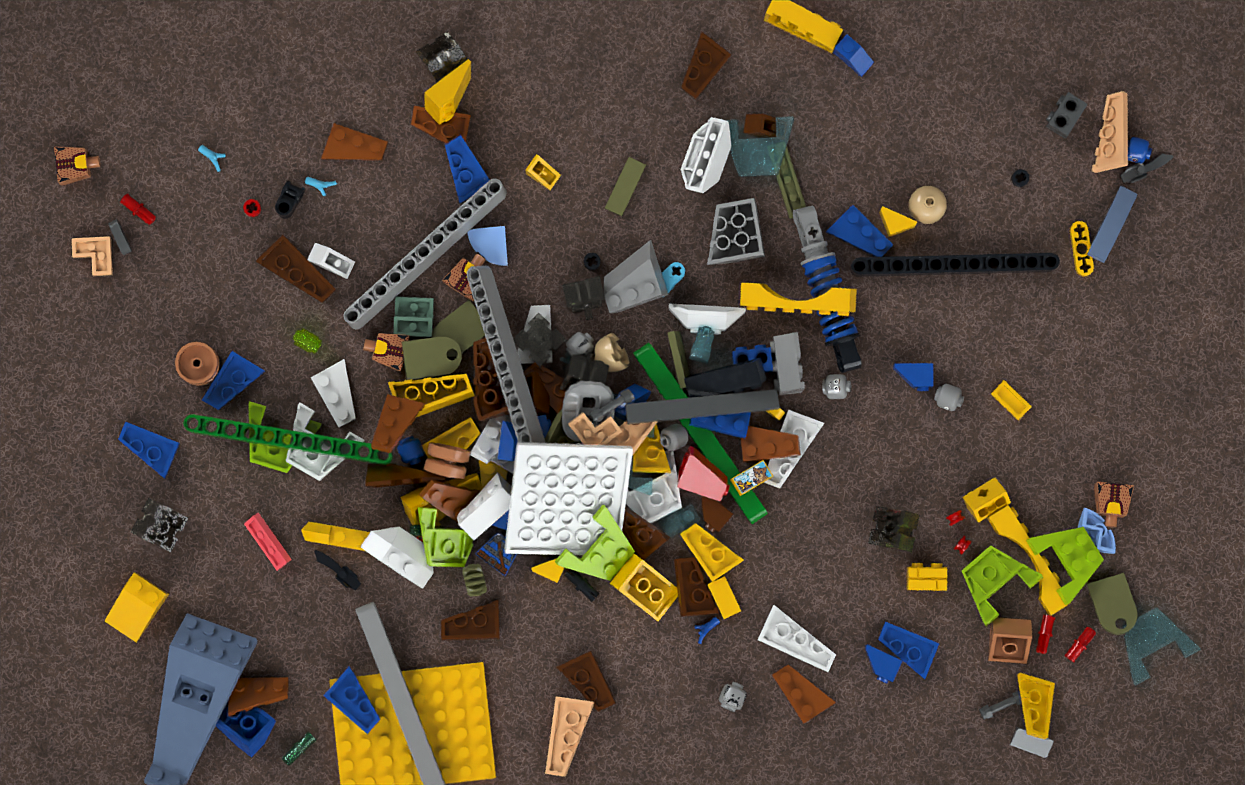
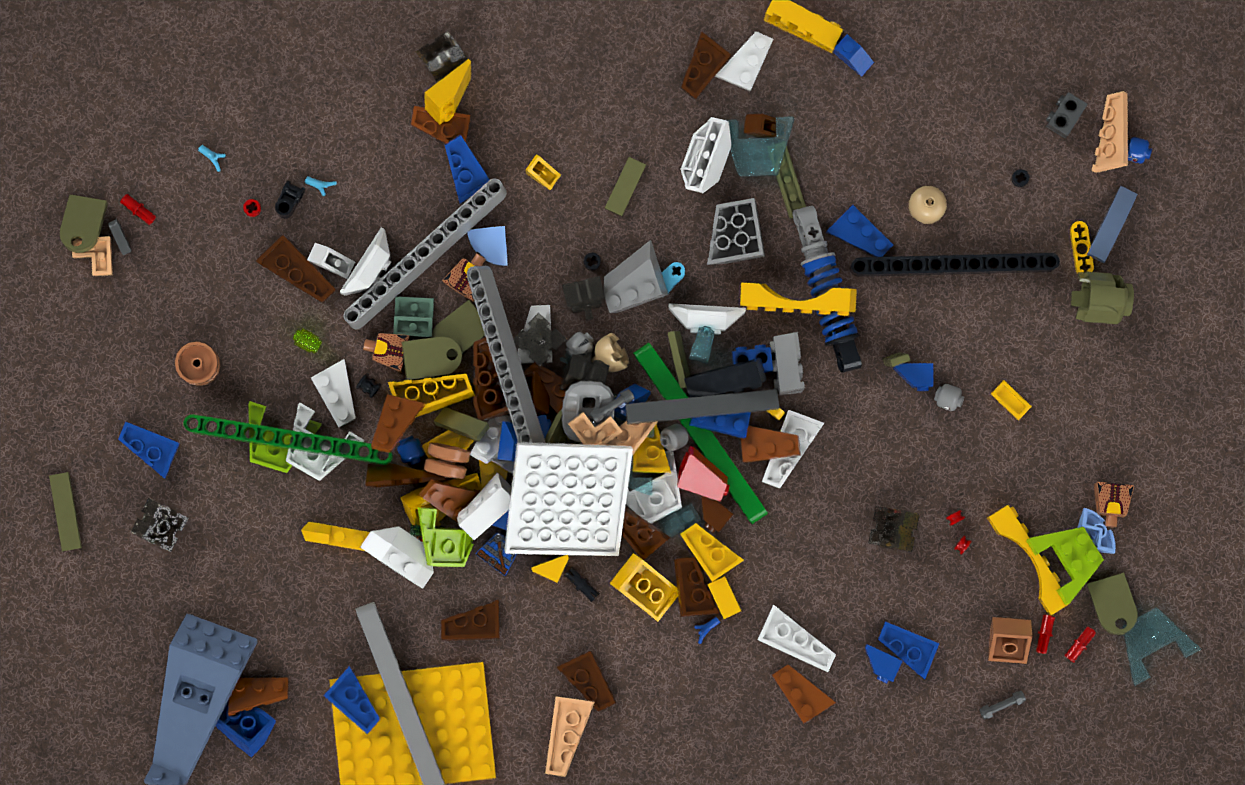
torso [54,147,101,186] -> none
yellow slope [105,573,169,643] -> none
blue wing [202,351,265,410] -> none
coral plate [244,513,292,571] -> none
clear green axle [282,731,316,766] -> none
black piece [314,550,361,591] -> none
dark orange wing [321,123,388,161] -> none
olive gear [462,564,487,596] -> none
lime wing [555,504,635,581] -> none
light grey head [719,682,747,712] -> none
tile [730,460,773,496] -> none
light grey head [822,374,851,399] -> none
yellow slope [879,206,917,237] -> none
yellow brick [907,563,947,591] -> none
lime wing [962,546,1043,627] -> none
yellow brick [963,478,1011,523] -> none
slope [1010,727,1054,758] -> none
yellow wing [1017,673,1055,739] -> none
dark grey piece [1120,153,1173,183] -> none
none -> olive tile [49,472,82,552]
none -> olive tile [60,195,108,253]
none -> white wedge [340,227,392,296]
none -> black bush [356,373,382,398]
none -> olive tile [434,407,490,441]
none -> white wing [716,32,773,91]
none -> olive tile [882,352,911,367]
none -> olive piece [1071,272,1134,324]

